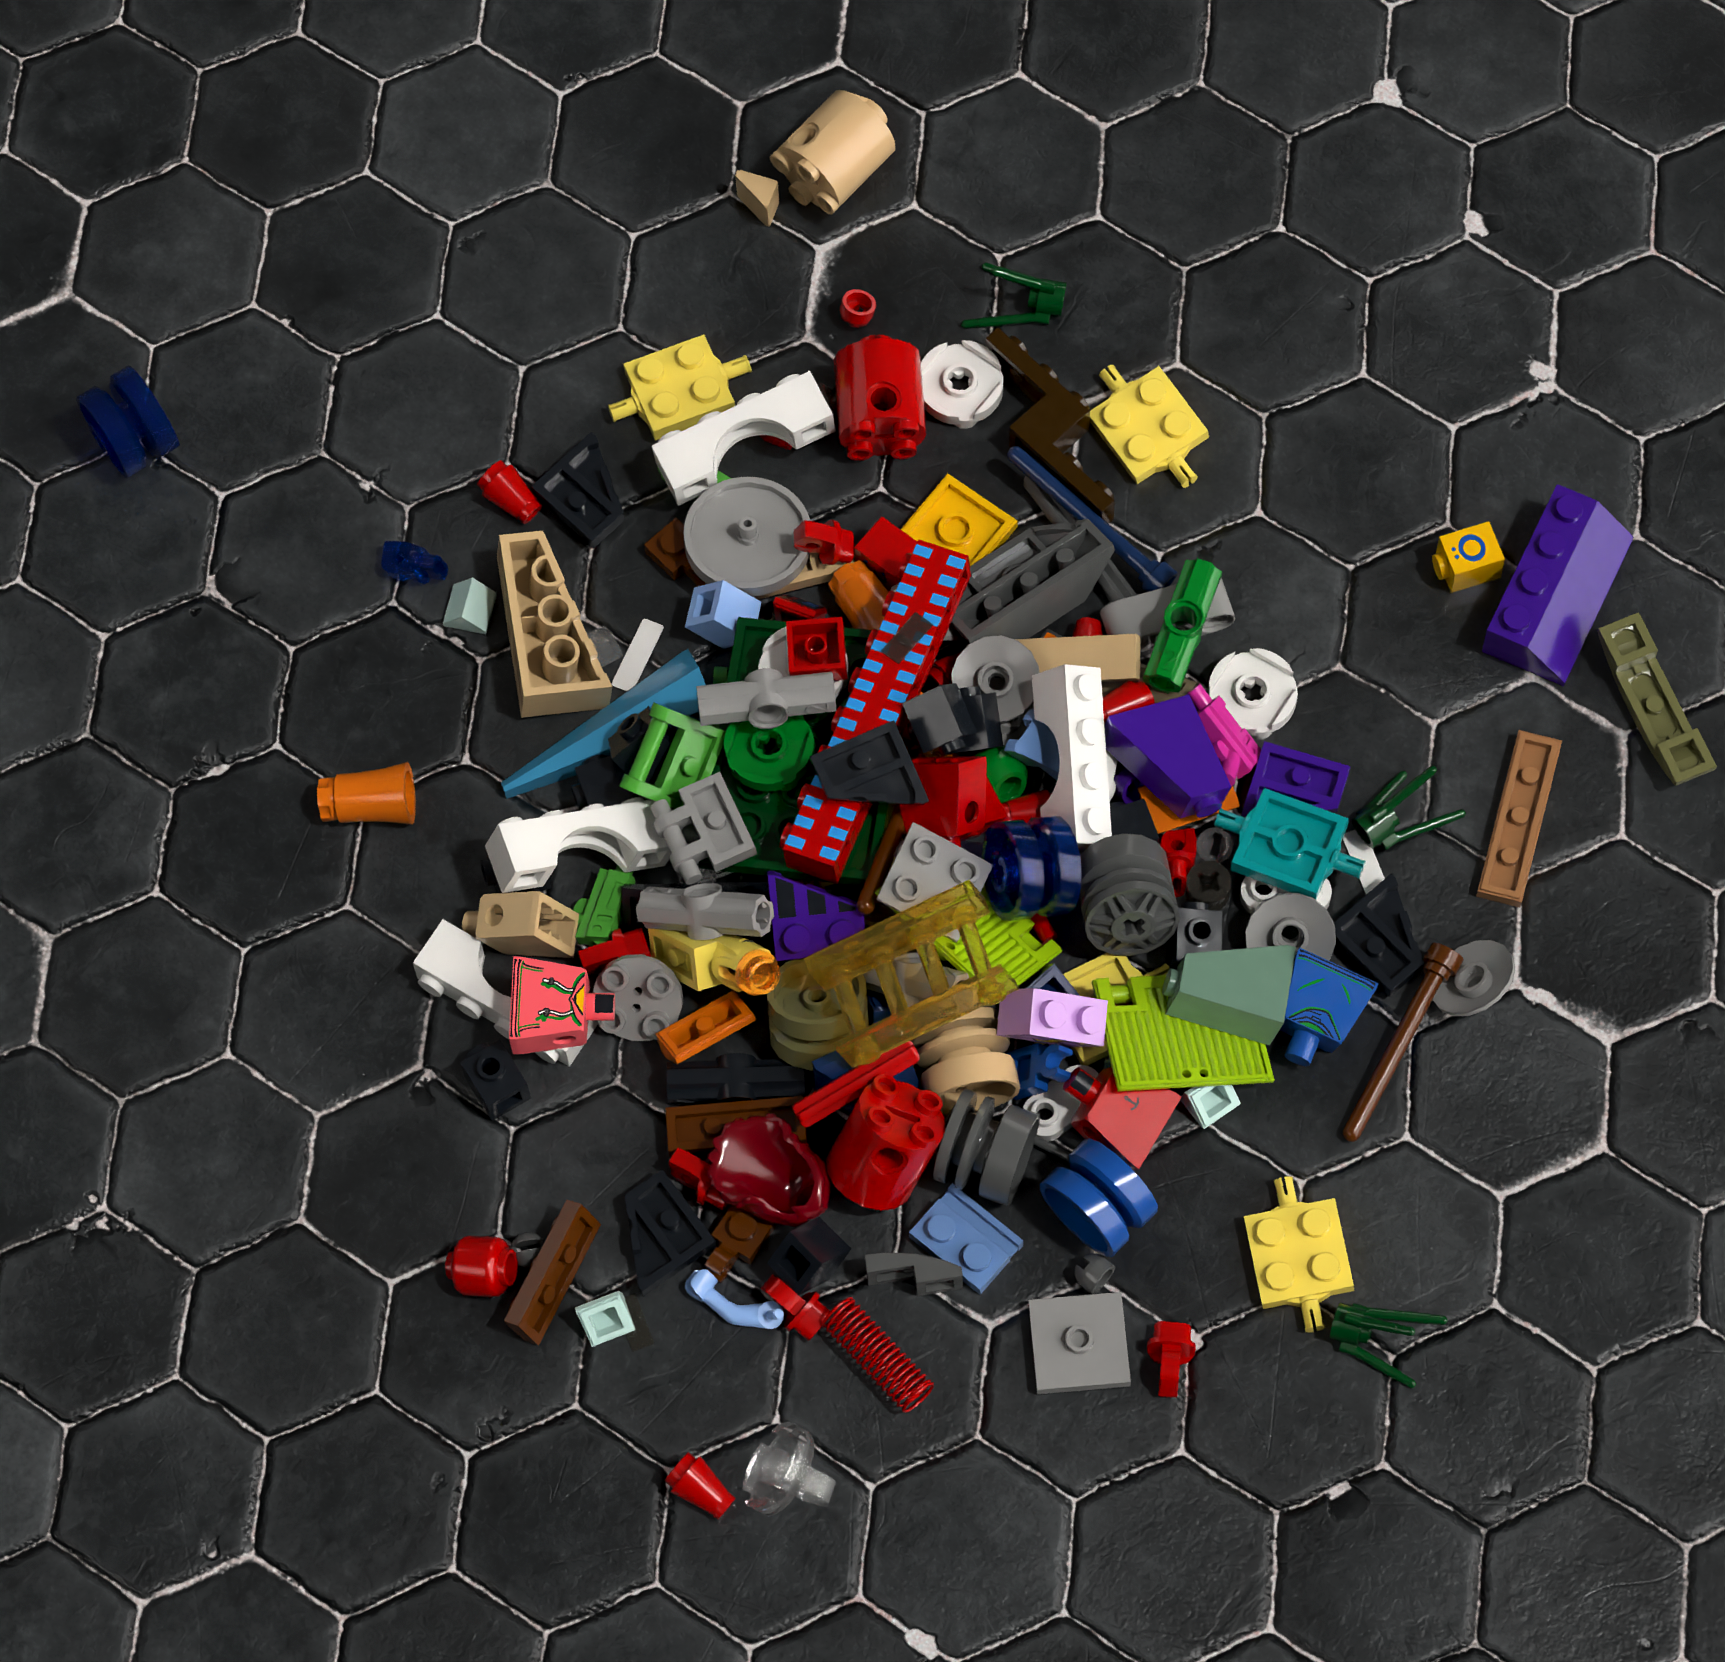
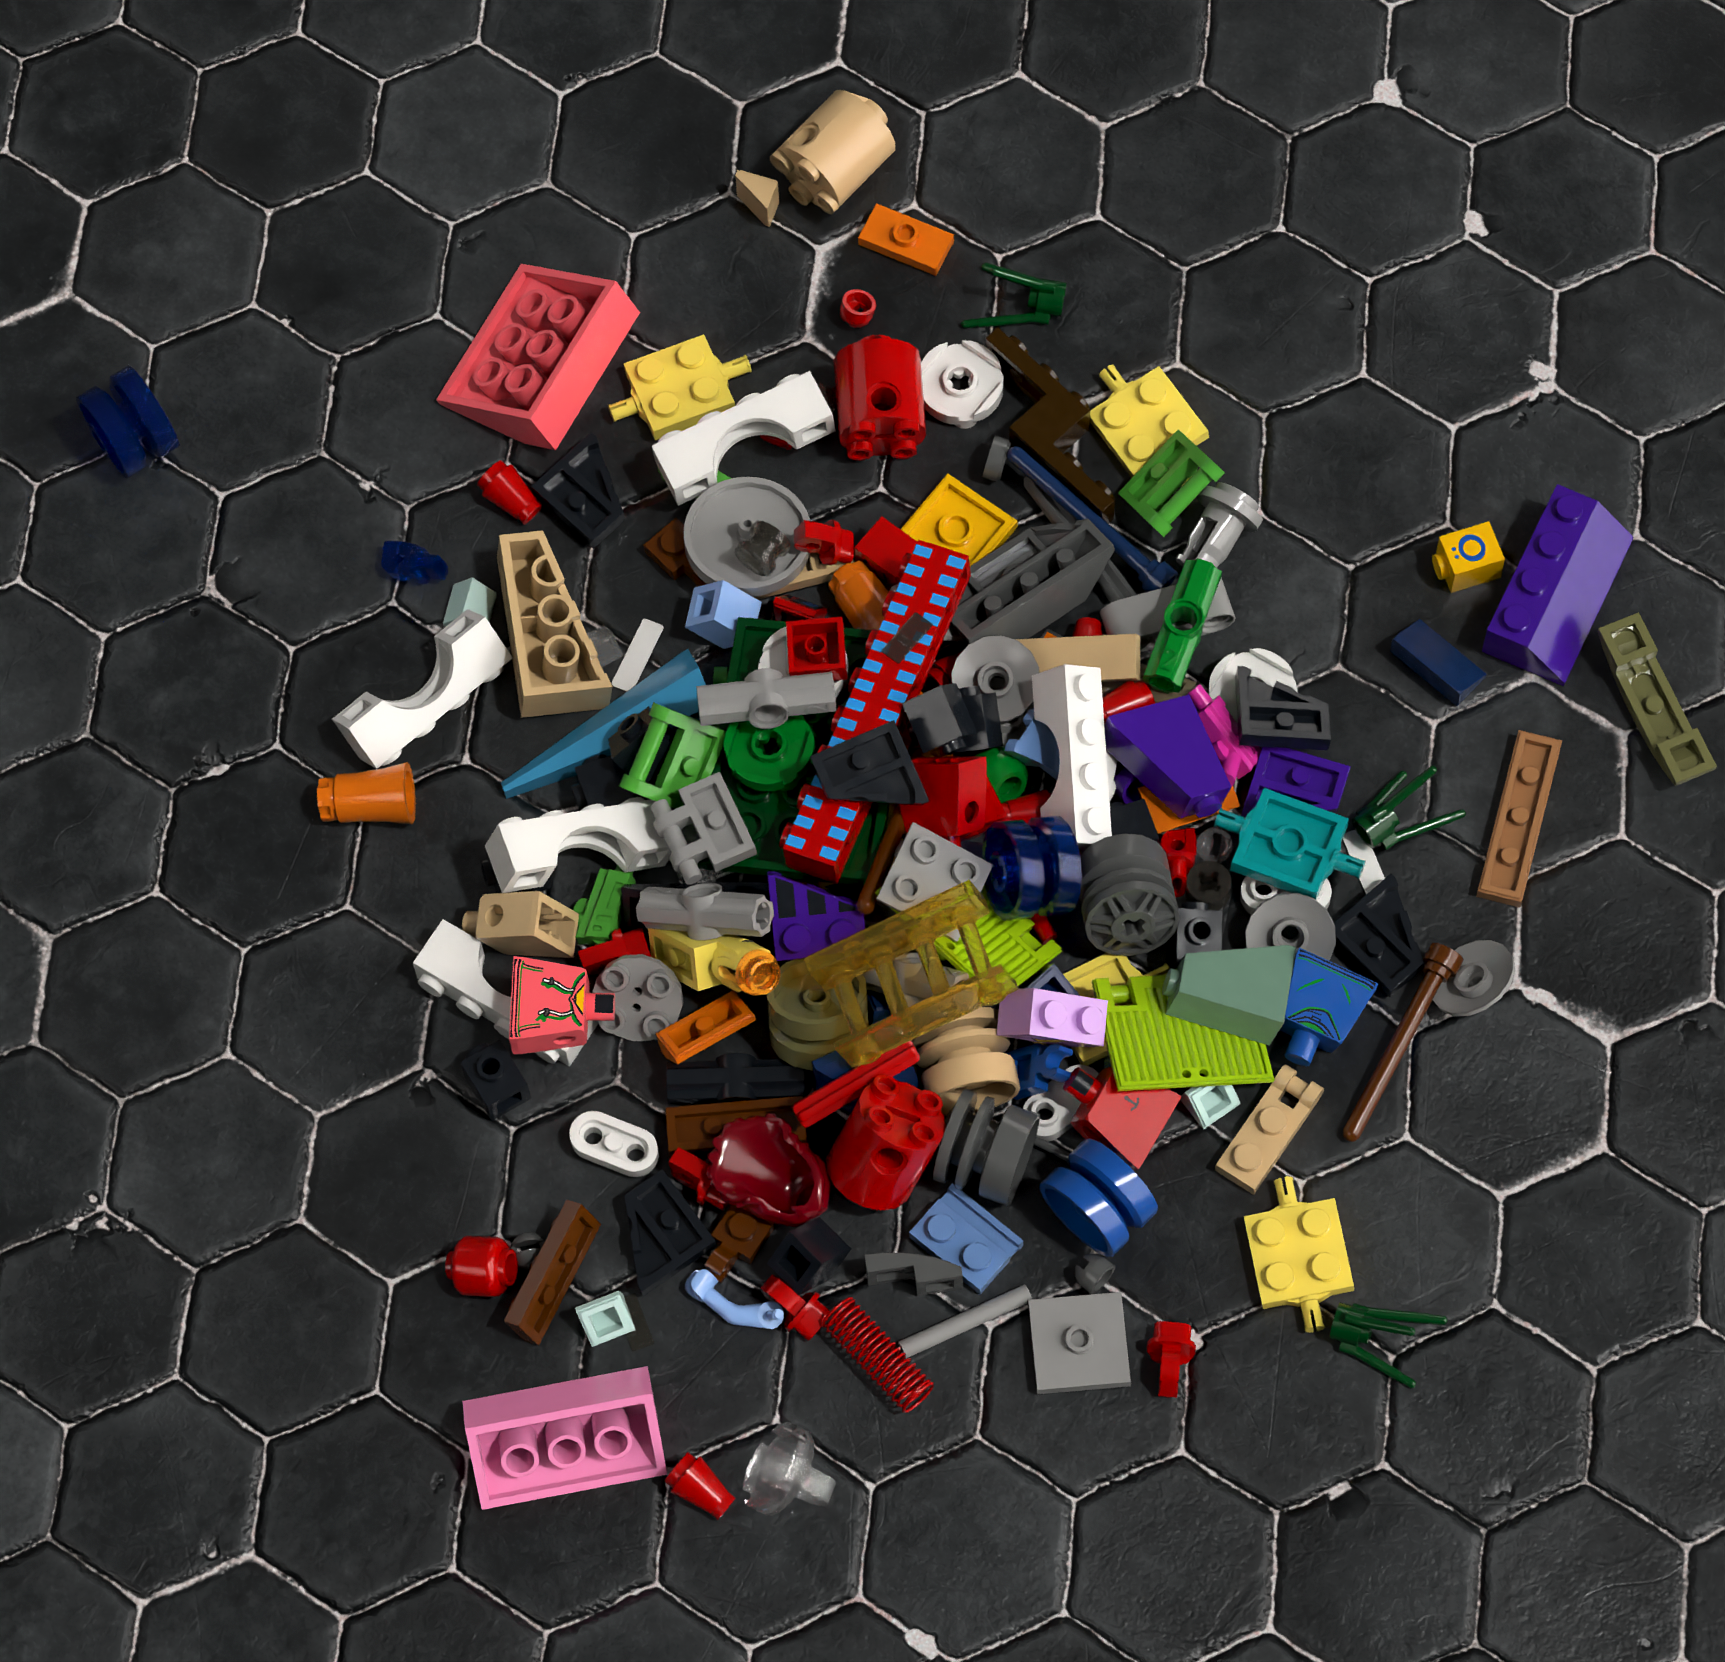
none -> white arch [332,609,513,769]
none -> coral slope [436,264,640,450]
none -> bright pink slope [462,1366,667,1510]
none -> white plate [569,1111,659,1177]
none -> clear smoke wheel [734,521,791,577]
none -> orange plate [858,203,954,276]
none -> light grey bar [898,1284,1032,1359]
none -> dark grey tile [982,436,1011,482]
none -> bright green plate [1118,429,1225,537]
none -> light grey piece [1176,482,1263,568]
none -> tan plate [1215,1064,1324,1195]
none -> black wing [1235,666,1331,750]
none -> dark blue slope [1390,619,1487,706]

